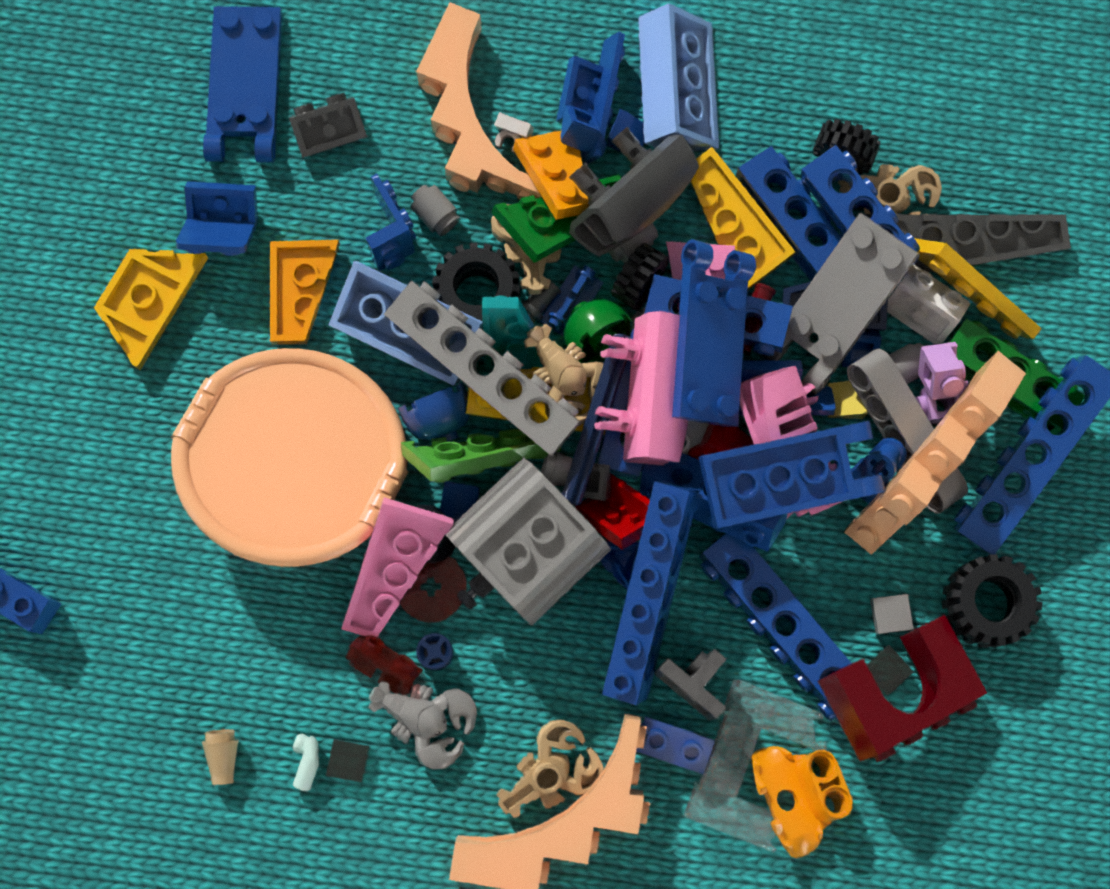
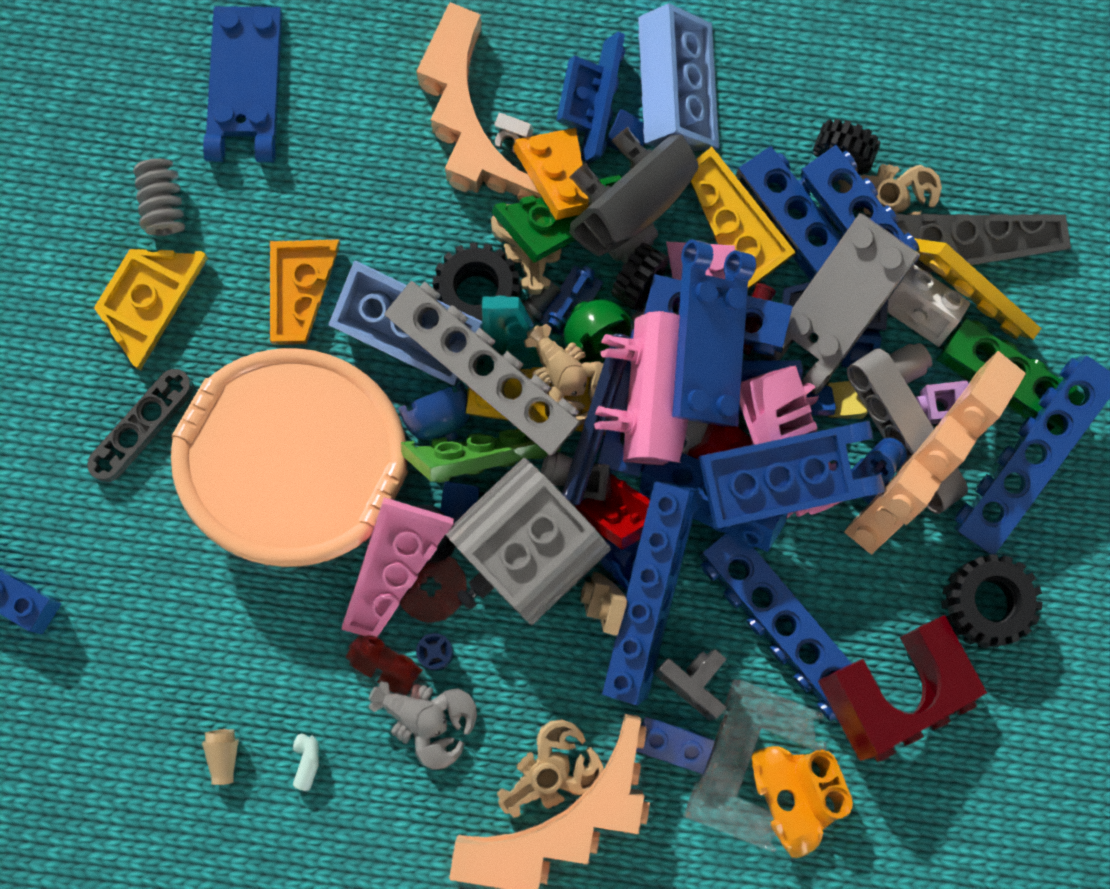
blue bracket [176,181,258,256] -> none
dark grey bracket [289,92,367,158] -> none
clear smoke tile [326,739,371,783] -> none
blue bracket [366,173,417,272] -> none
light grey brick [410,185,460,236] -> none
blue slope [561,104,601,153] -> none
clear smoke tile [867,645,914,696] -> none
light grey tile [870,594,913,635] -> none
lavender brick [918,342,966,400] -> none
none -> dark grey beam [87,369,193,482]
none -> light grey piece [133,159,185,236]
none -> tan slope [580,571,627,636]

